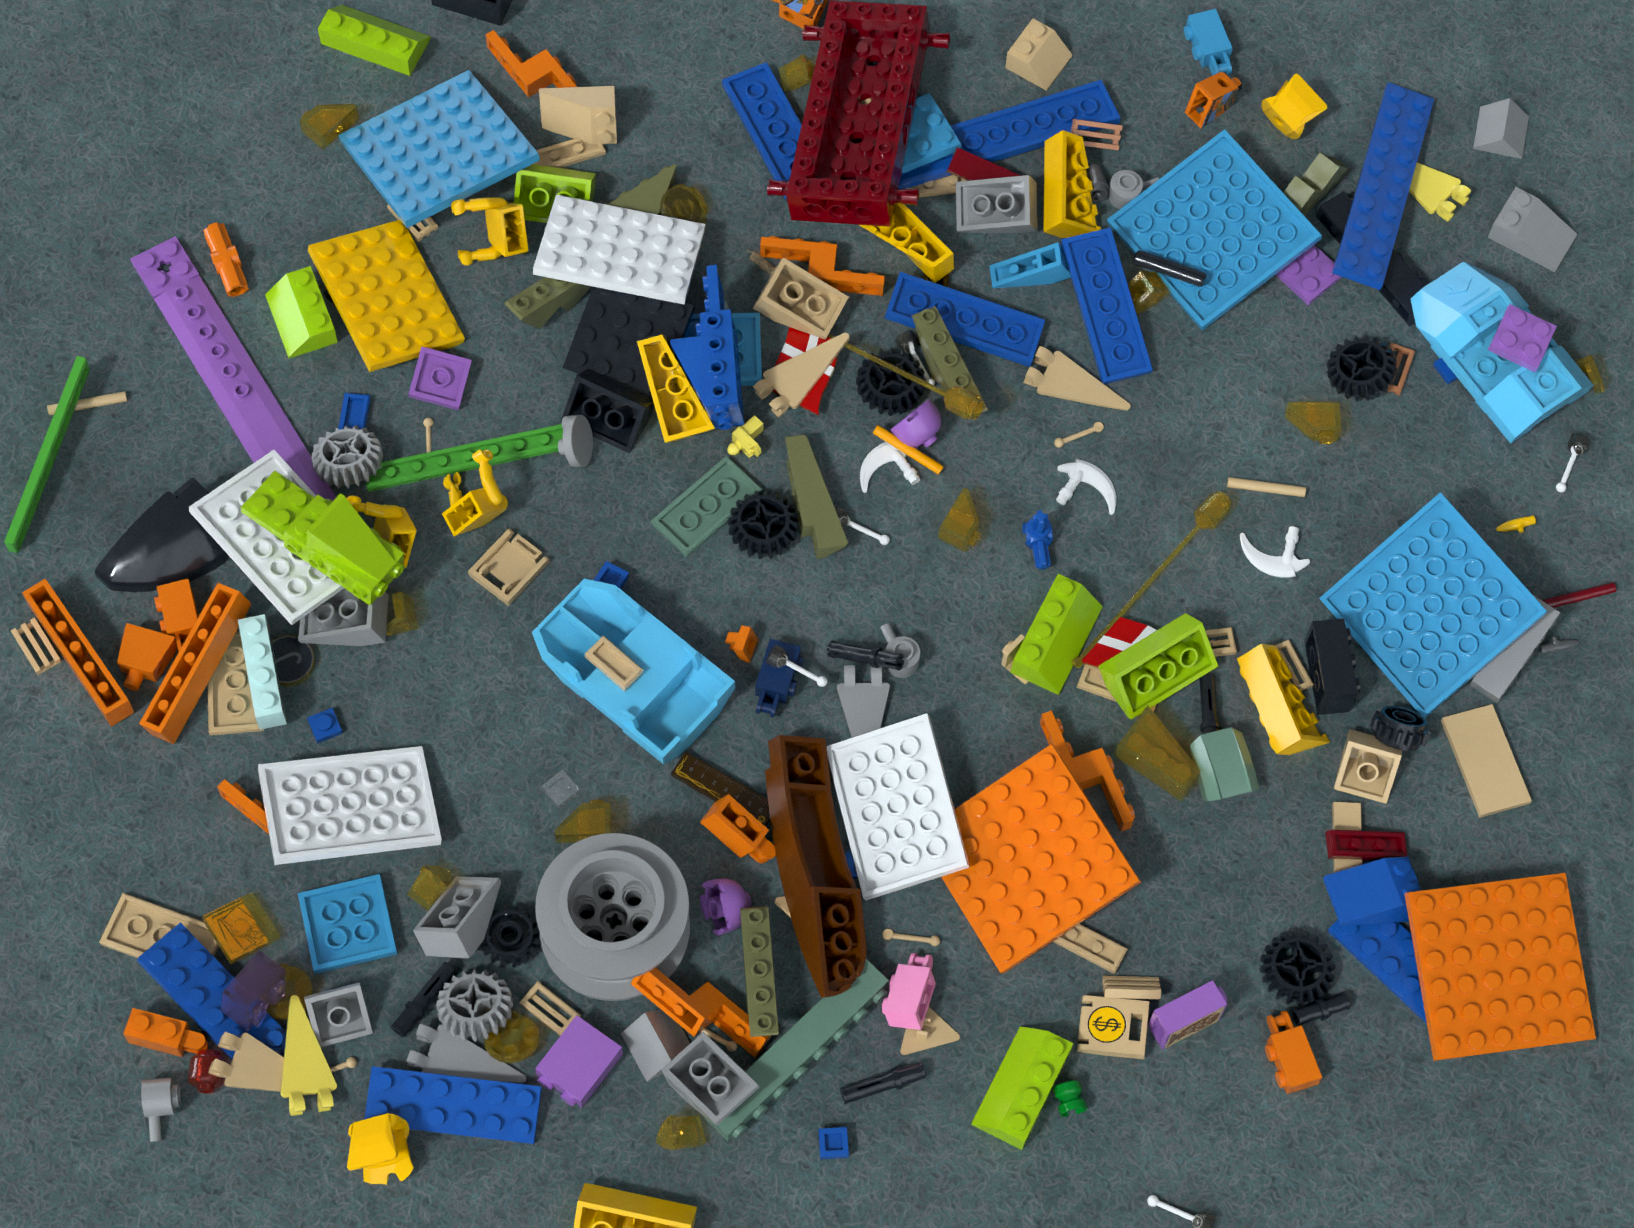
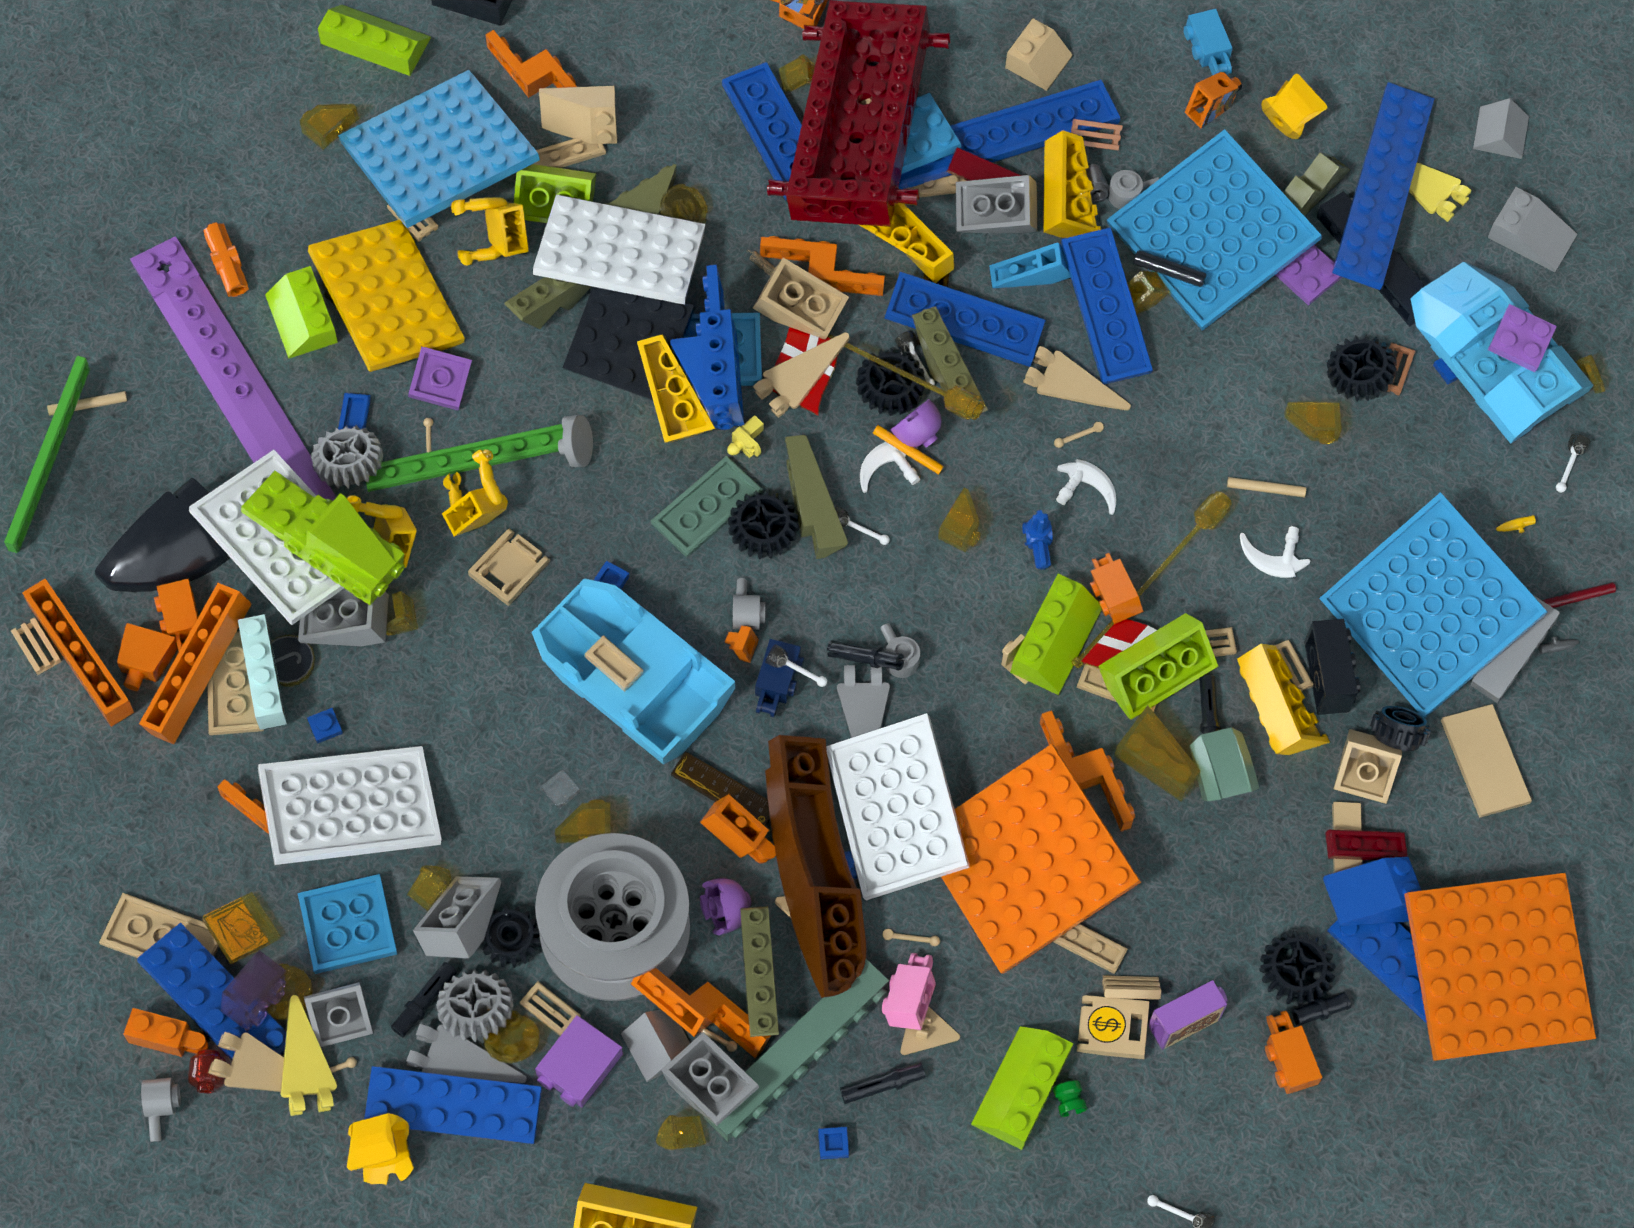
black slope [561,369,655,453] -> none
none -> light grey piece [733,578,765,630]
none -> orange brick [1090,553,1143,624]

